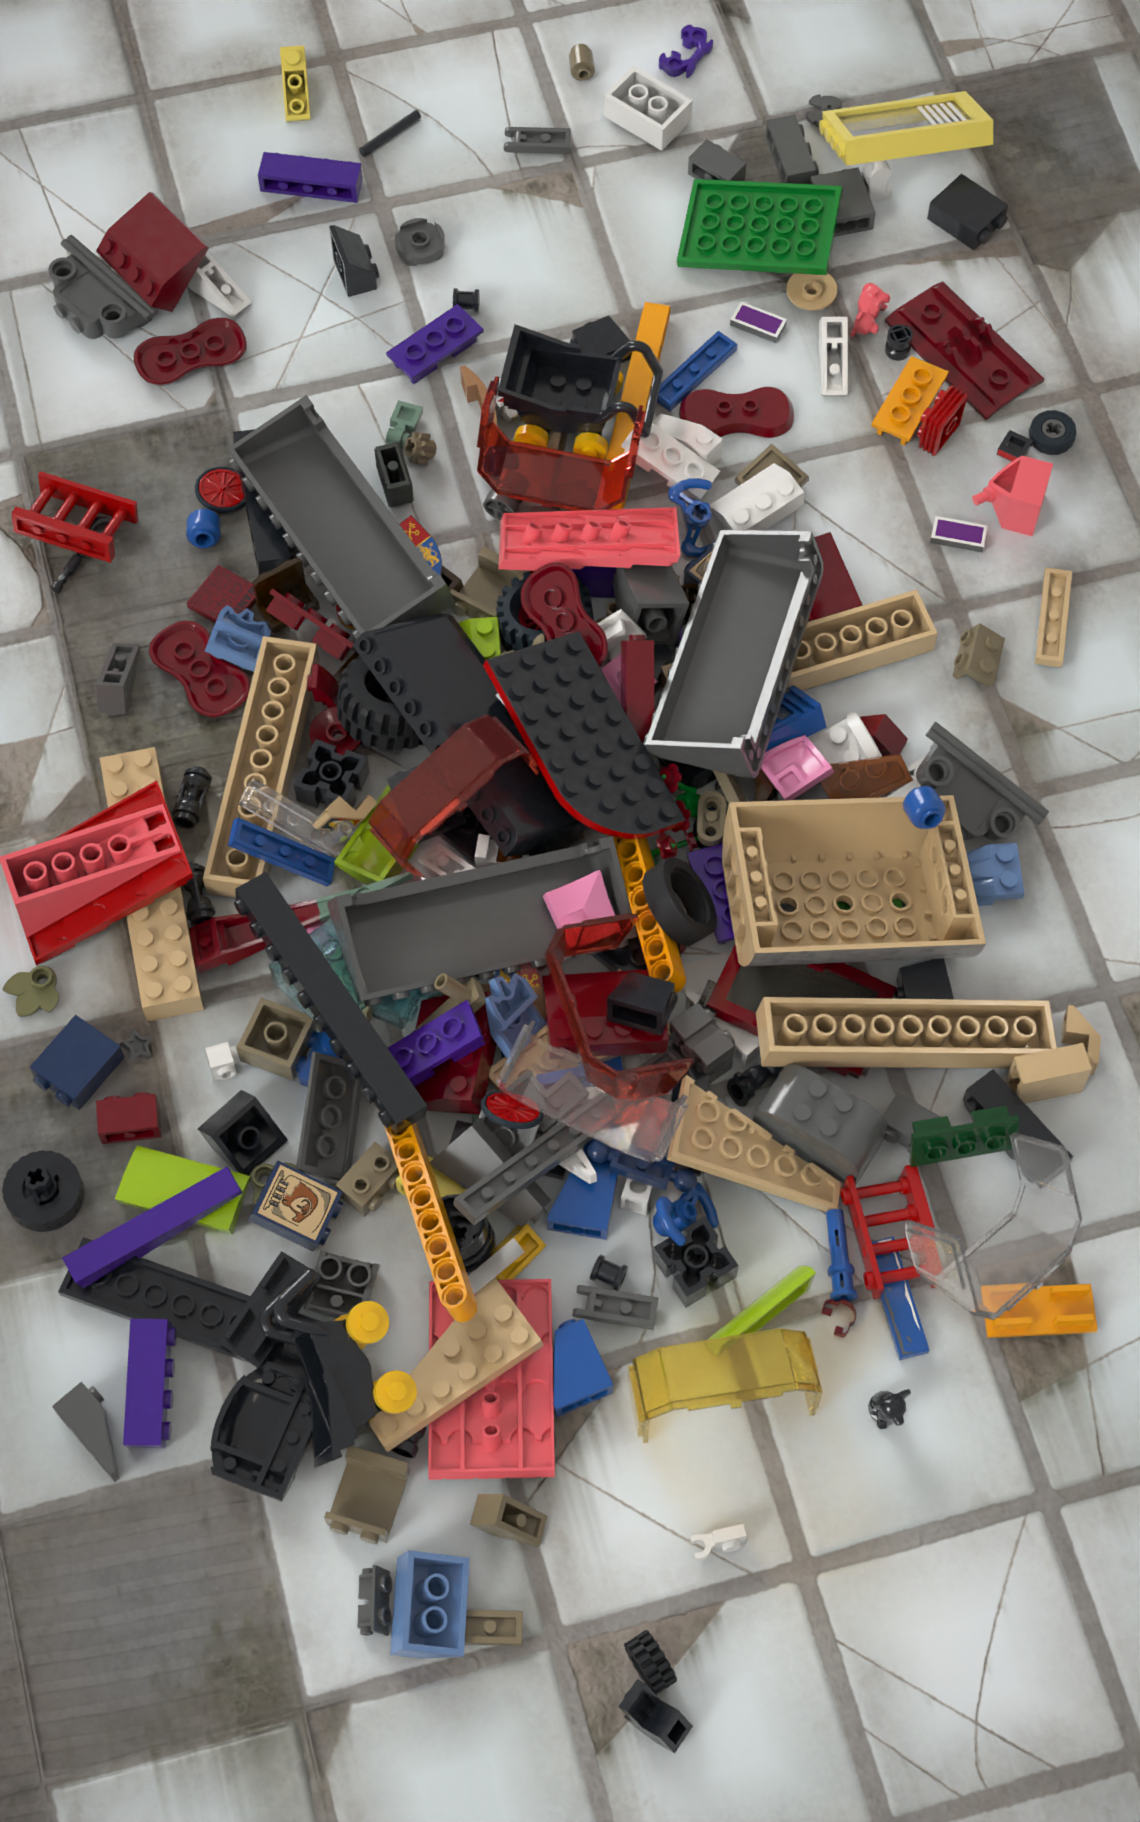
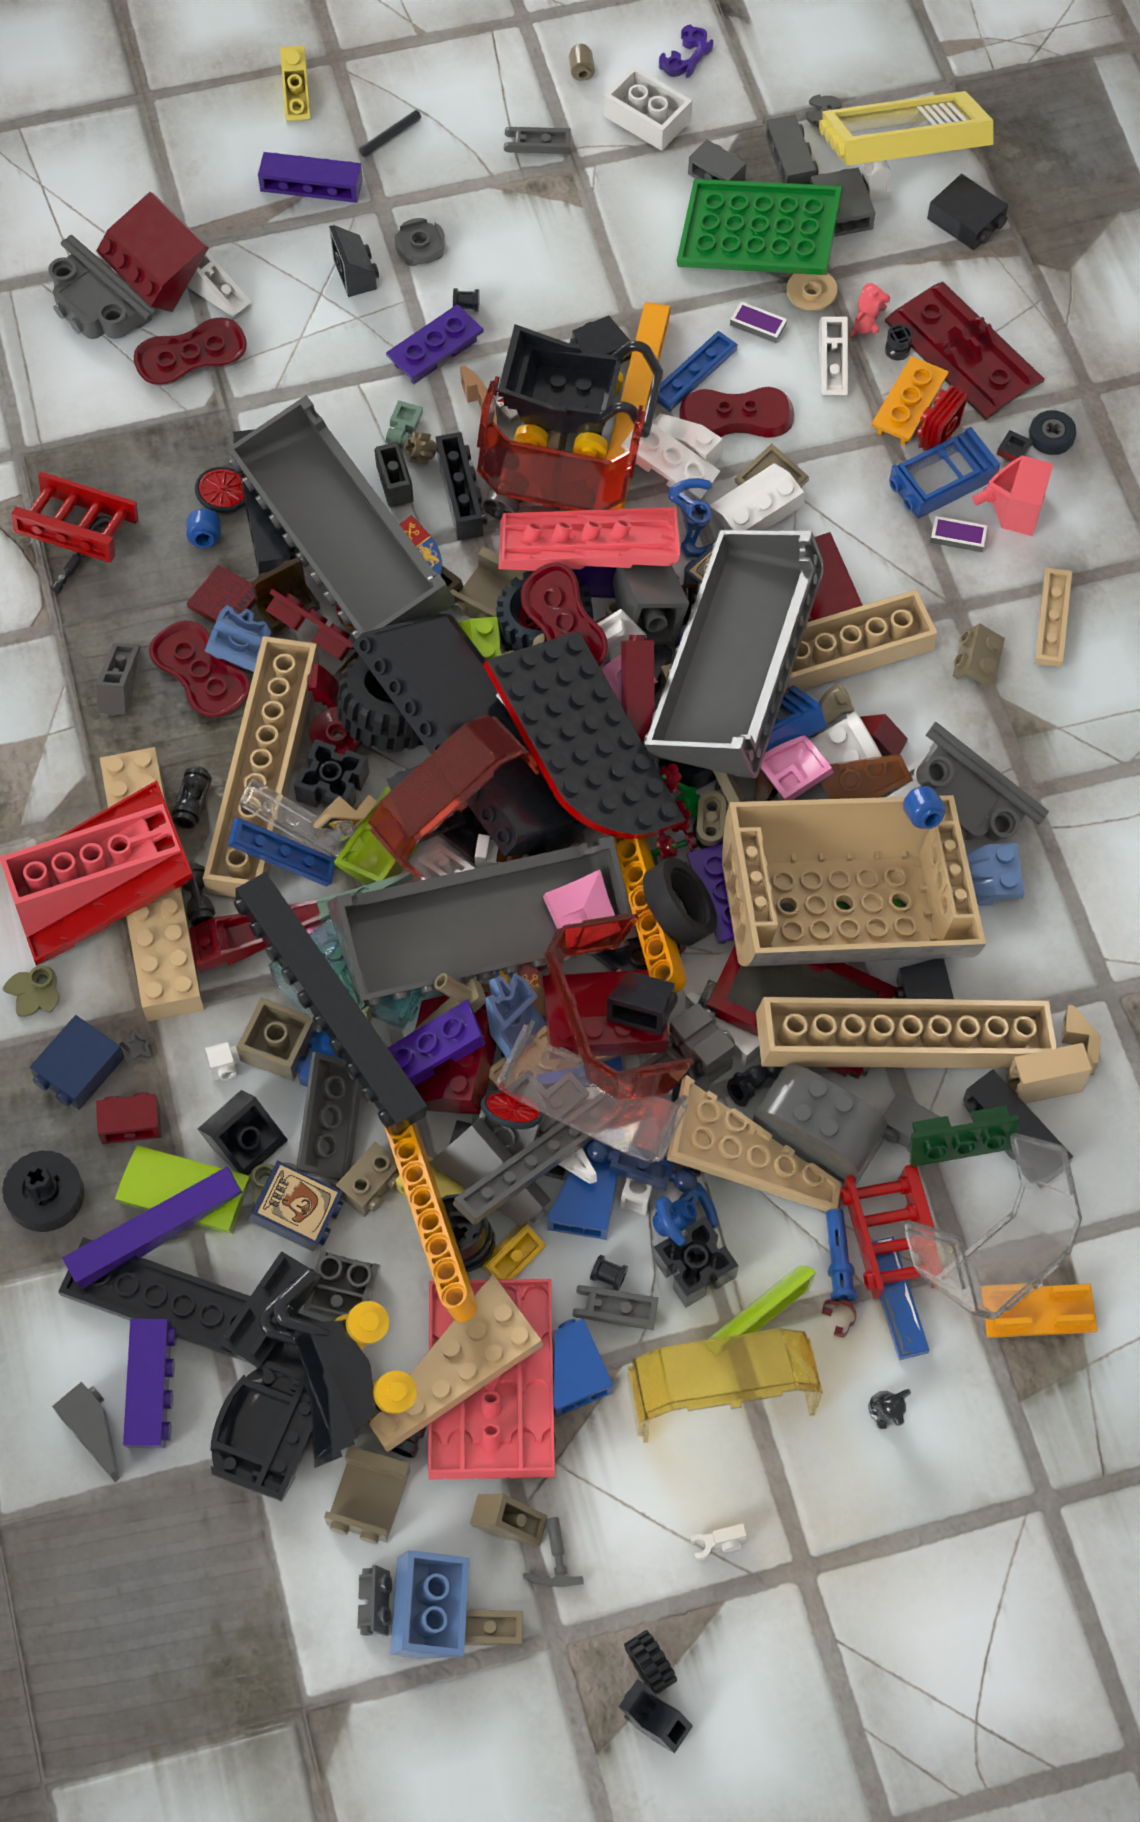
white sticker [458,1238,524,1303] -> none
none -> black brick [435,432,487,541]
none -> dark grey piece [523,1517,584,1587]
none -> dark tan animal [810,683,854,737]
none -> blue door [889,427,1001,519]

